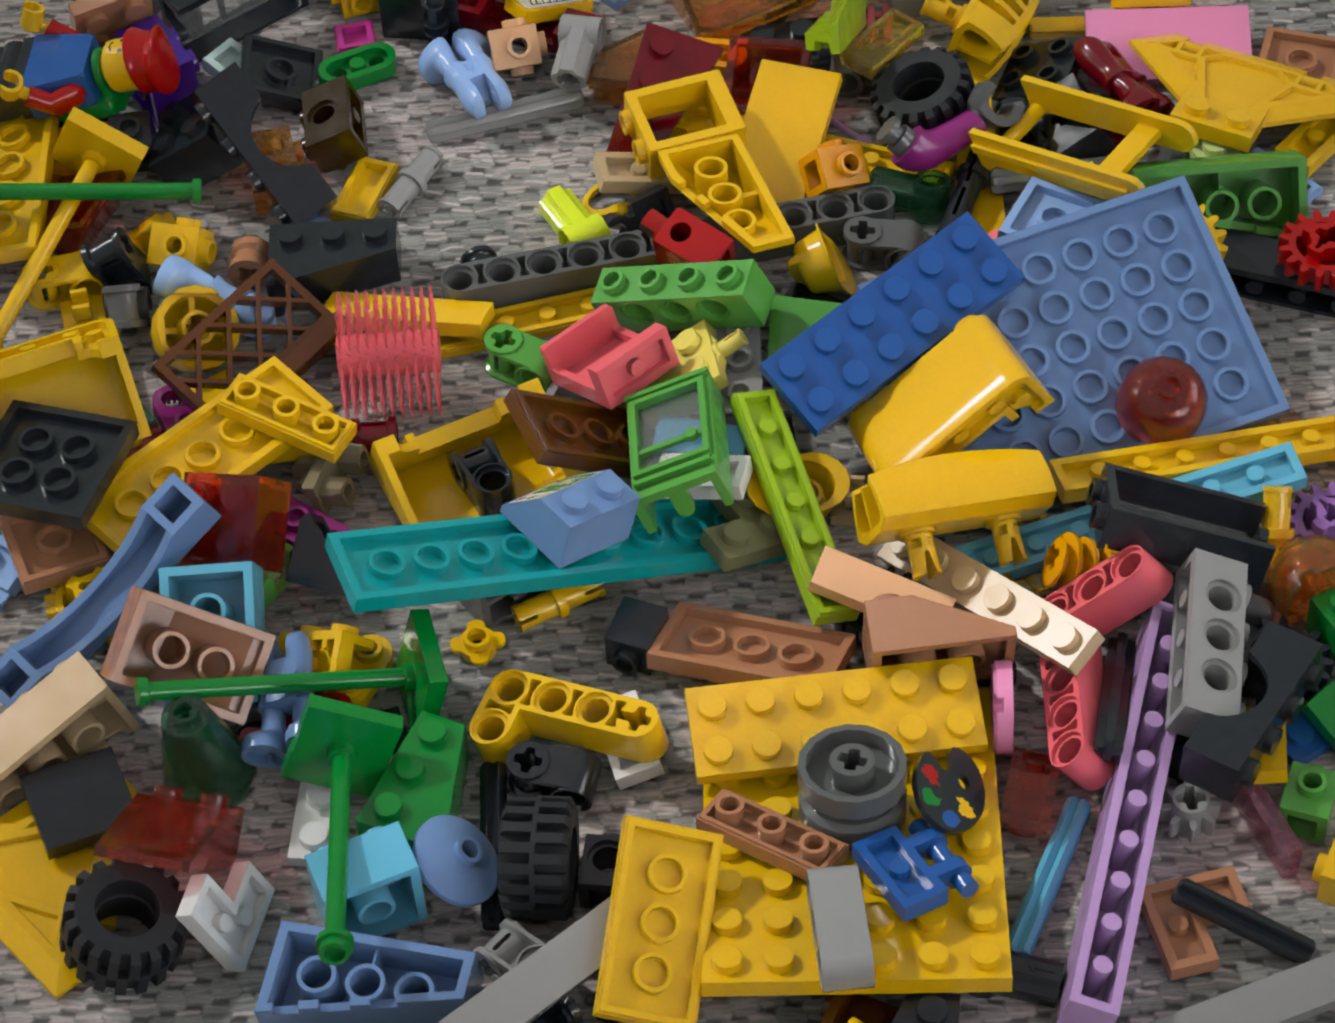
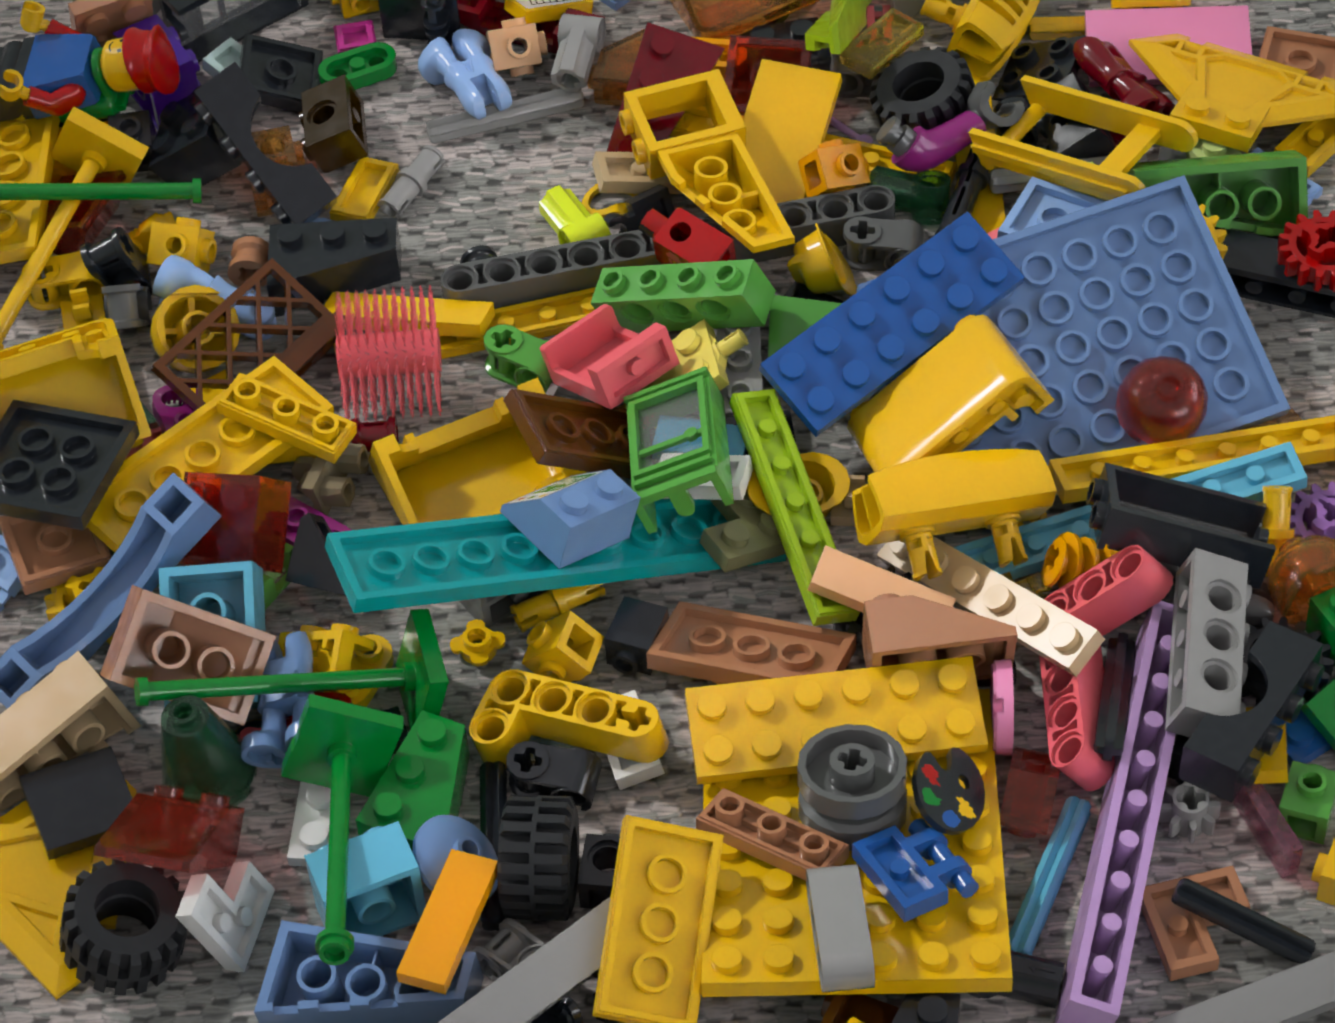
black piece [447,437,516,516] -> none
none -> light orange tile [396,849,498,995]
none -> yellow brick [522,610,604,682]

